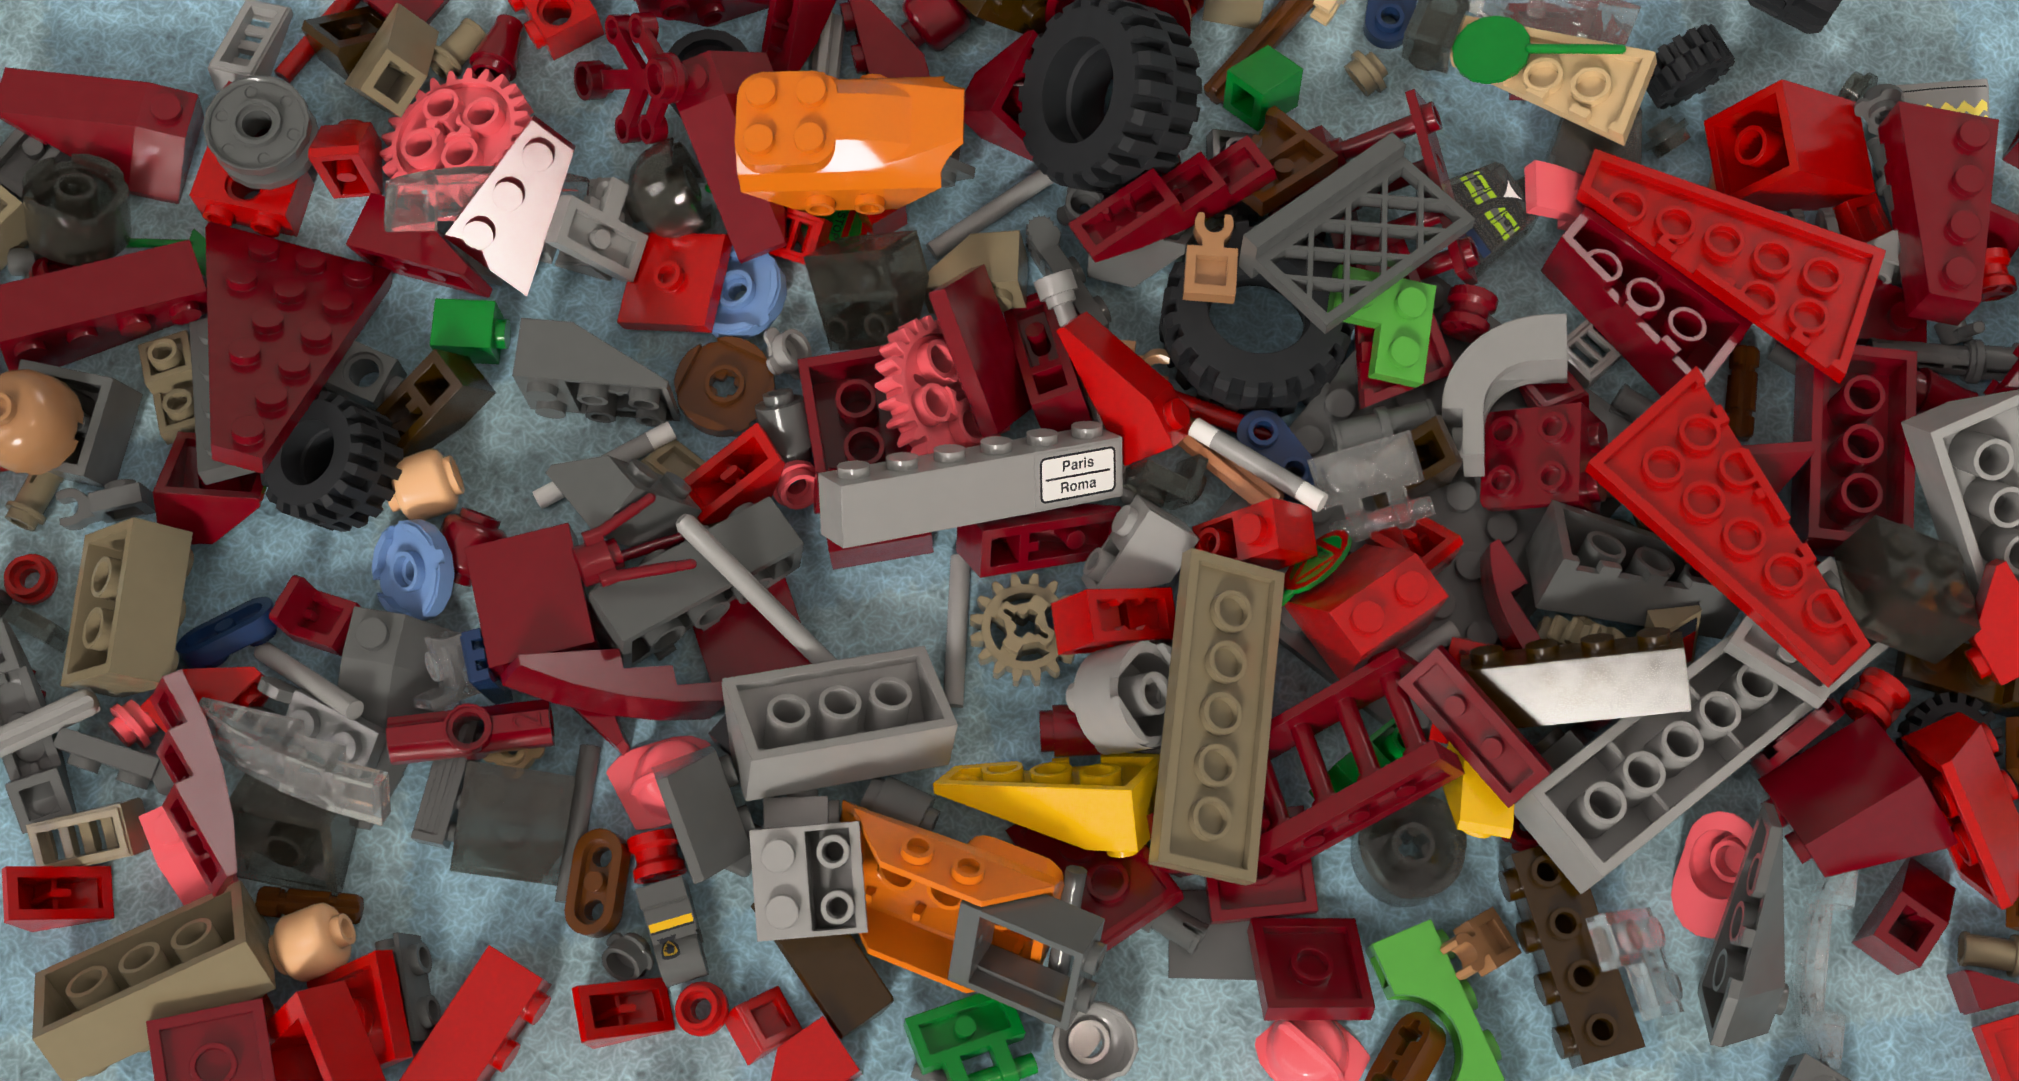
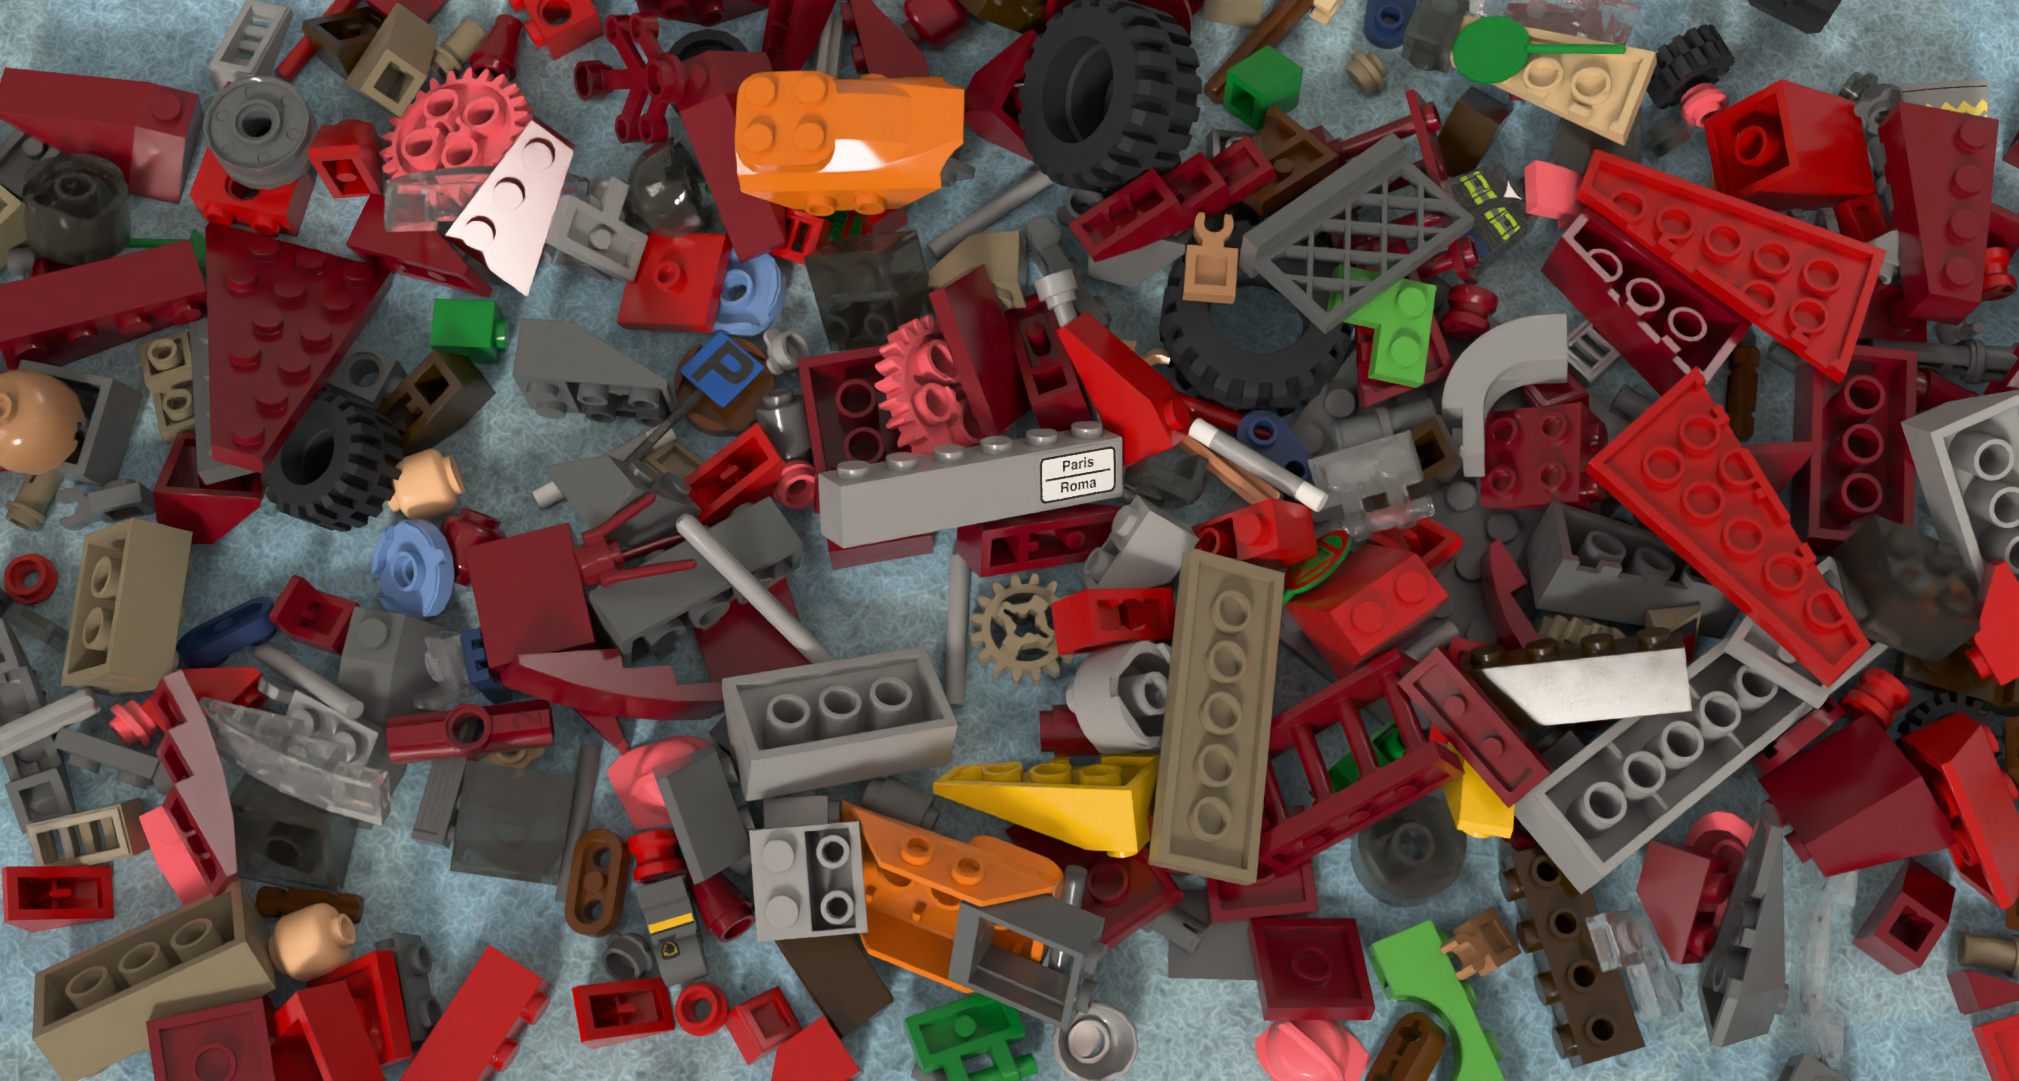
none -> piece [624,330,765,463]
none -> dark red cone [685,871,756,943]
none -> dark brown slope [1438,86,1514,186]
none -> dark red slope [1636,840,1731,965]
none -> coral plate [1680,83,1729,128]

